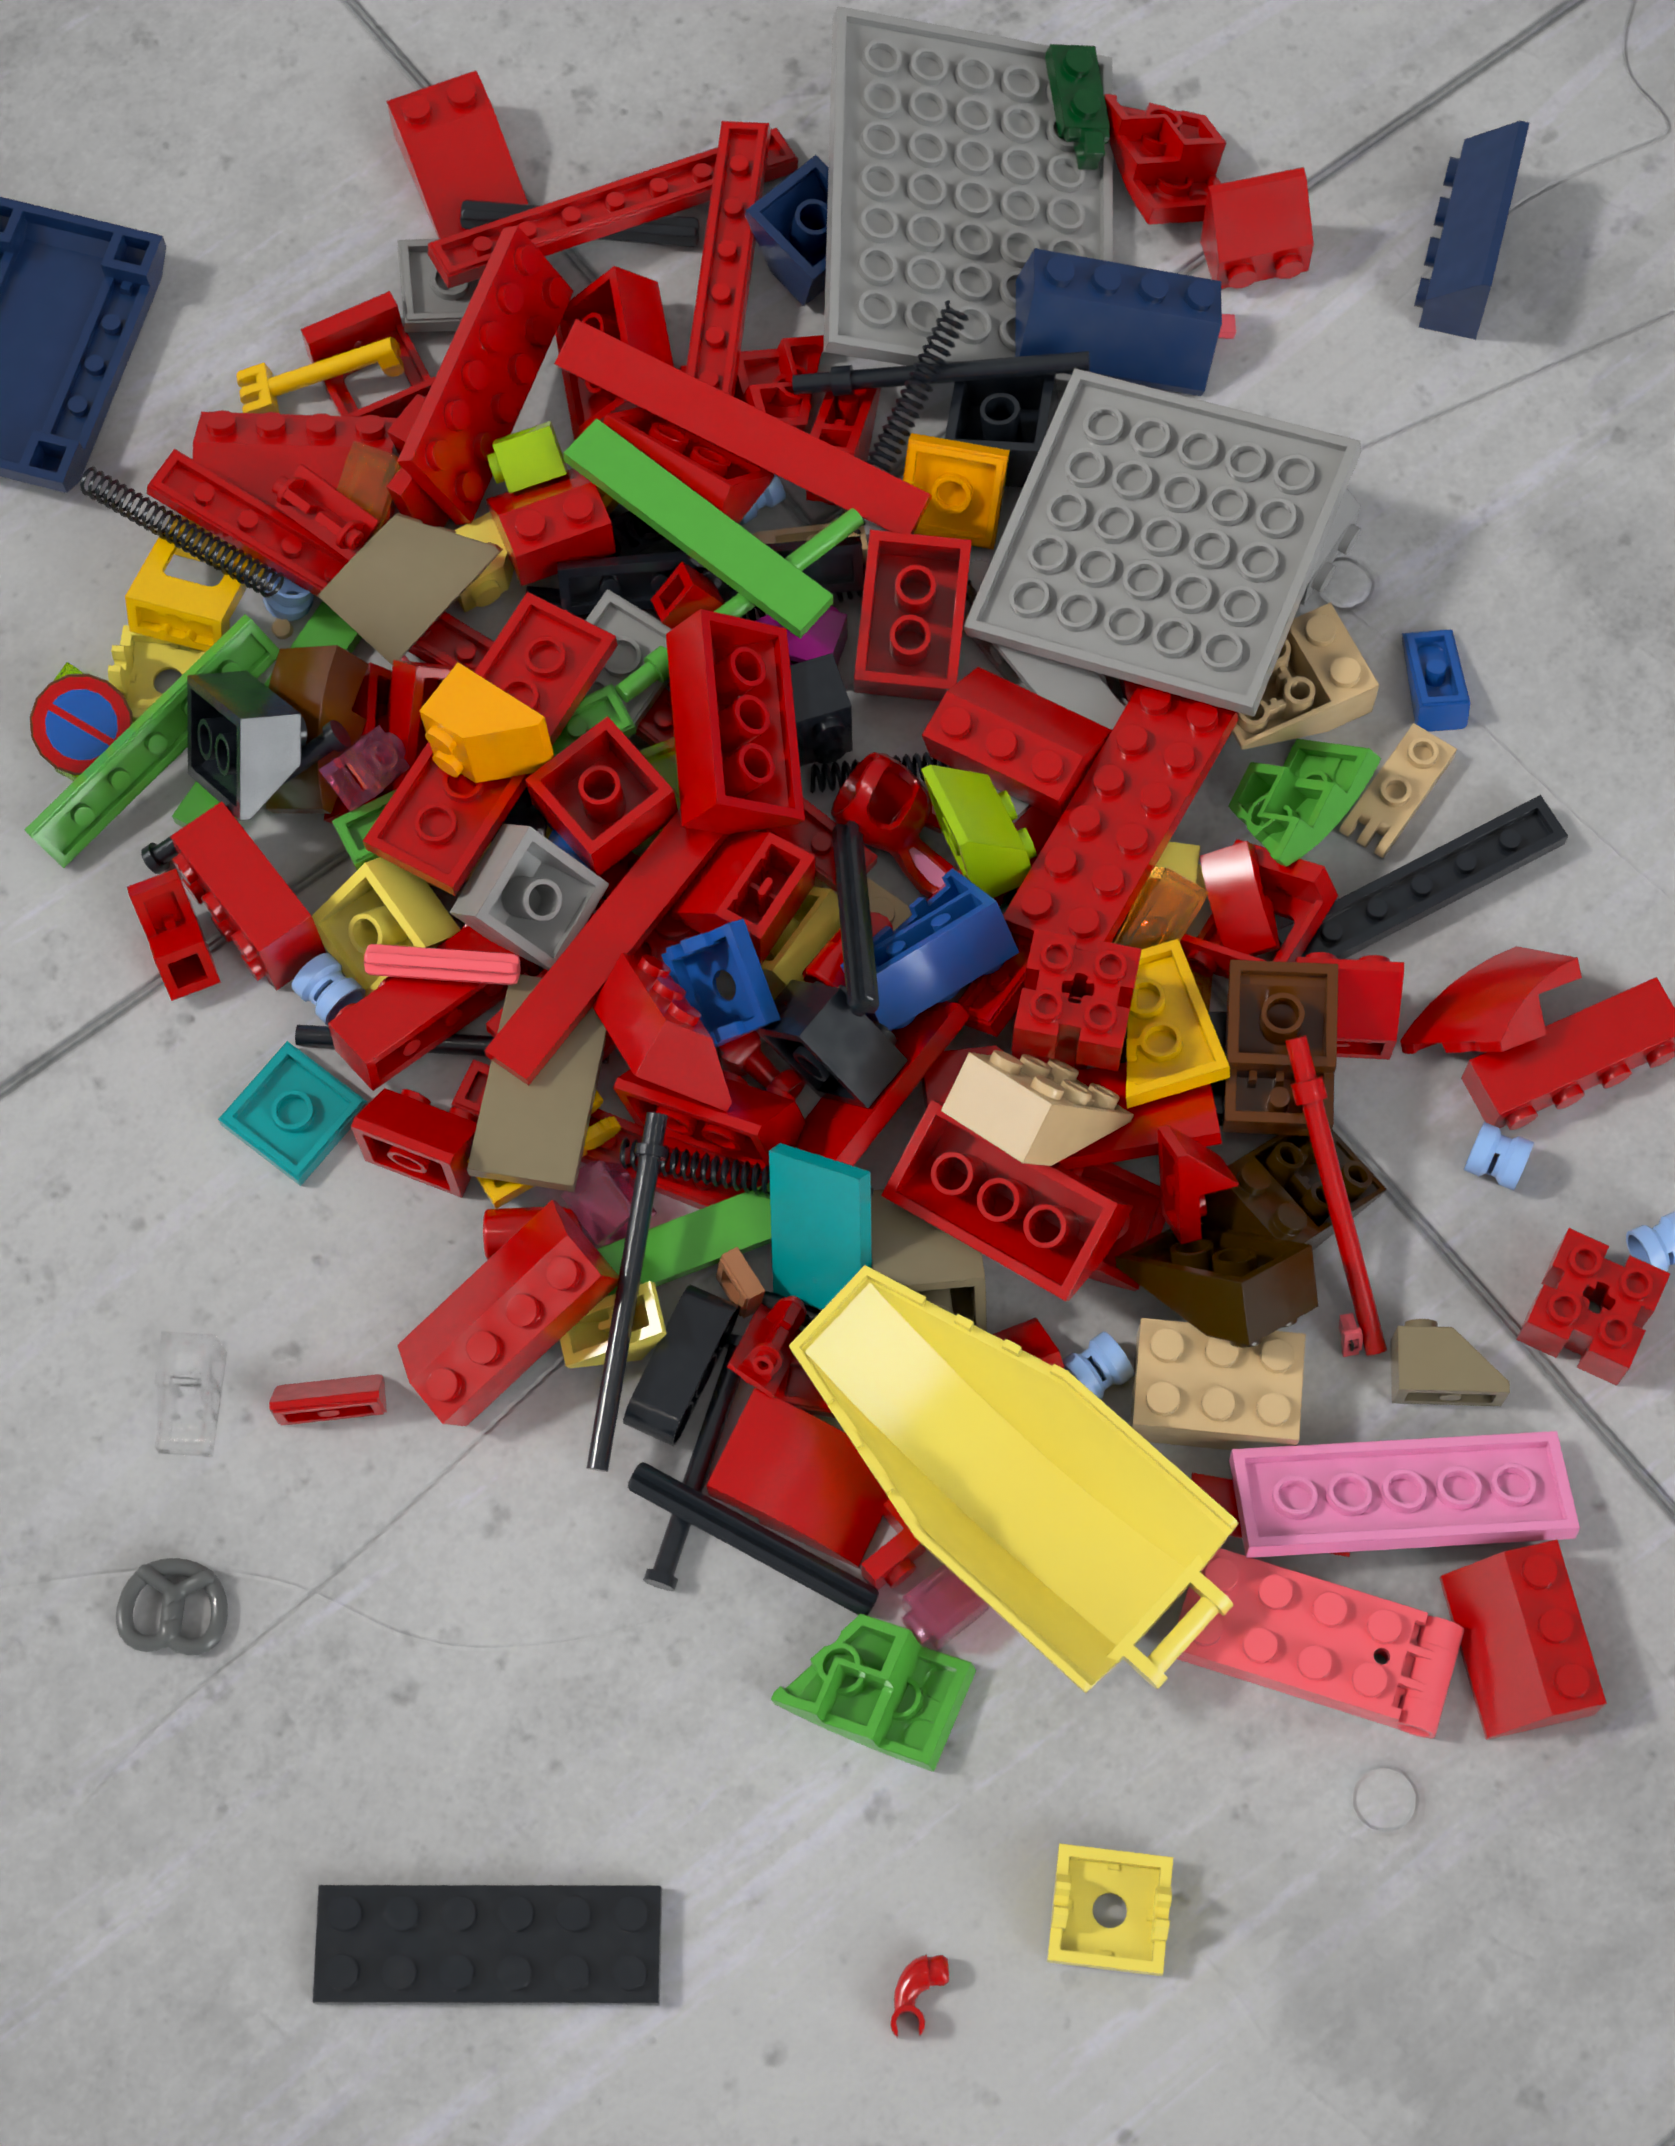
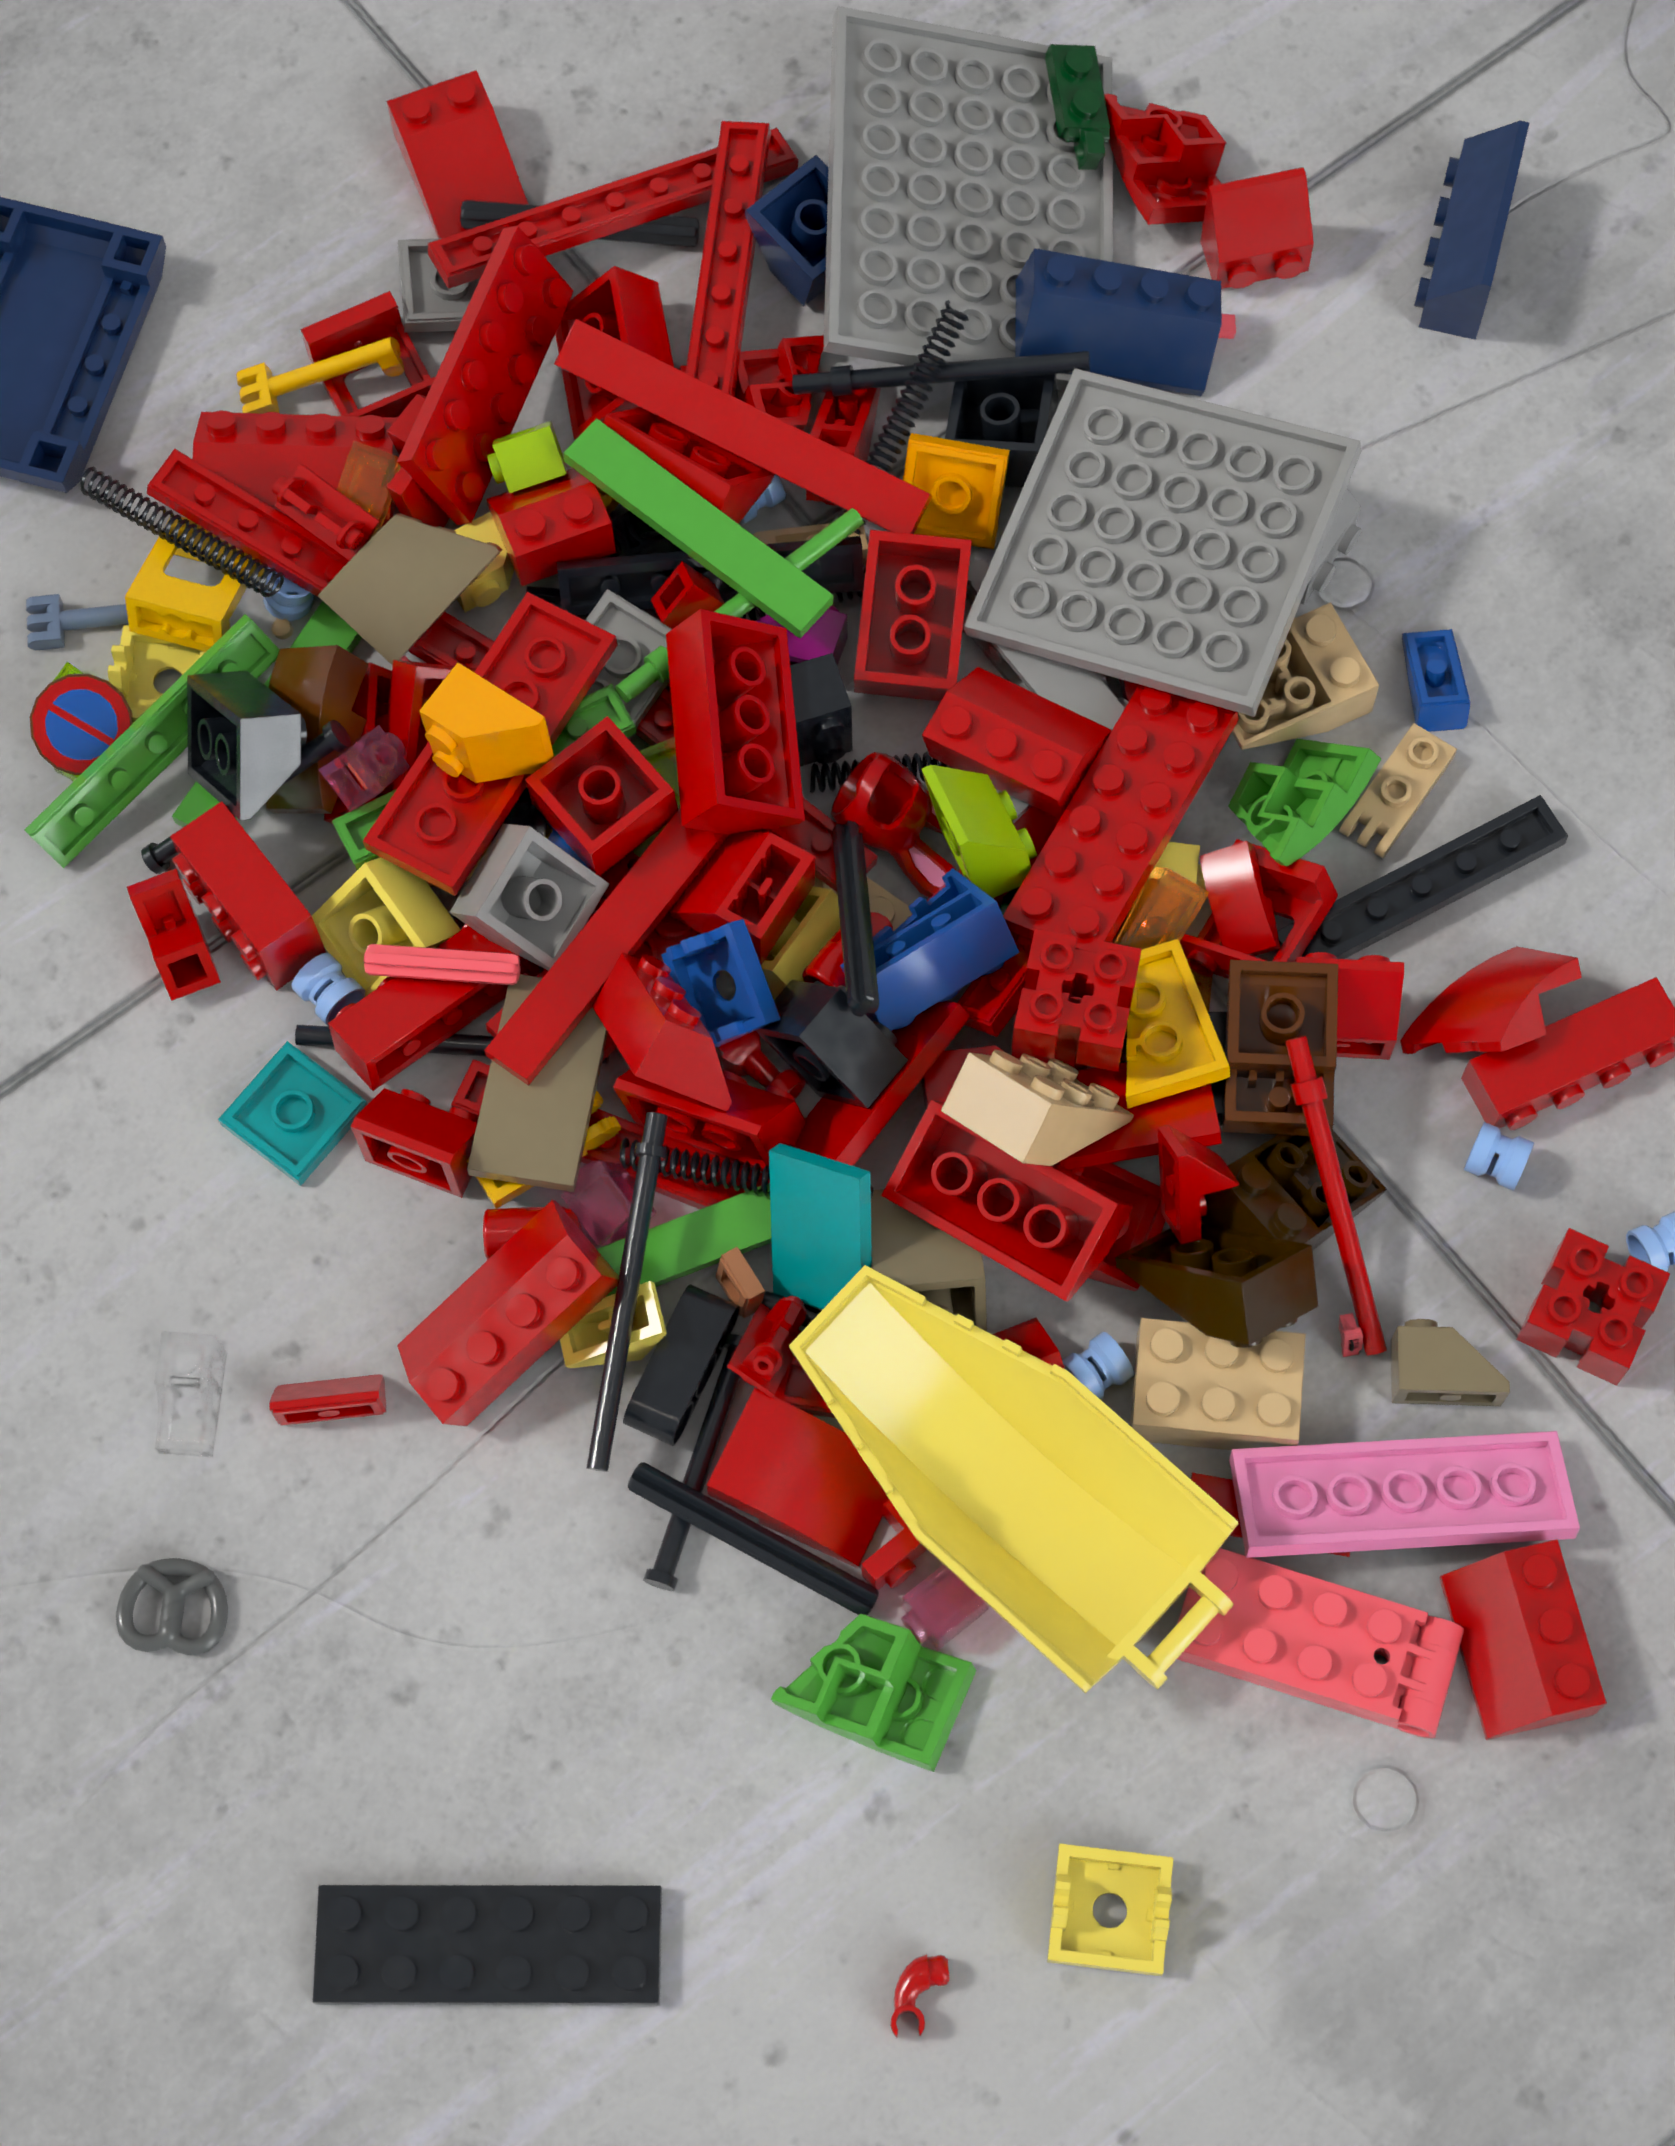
none -> sand blue hinge [26,594,128,650]

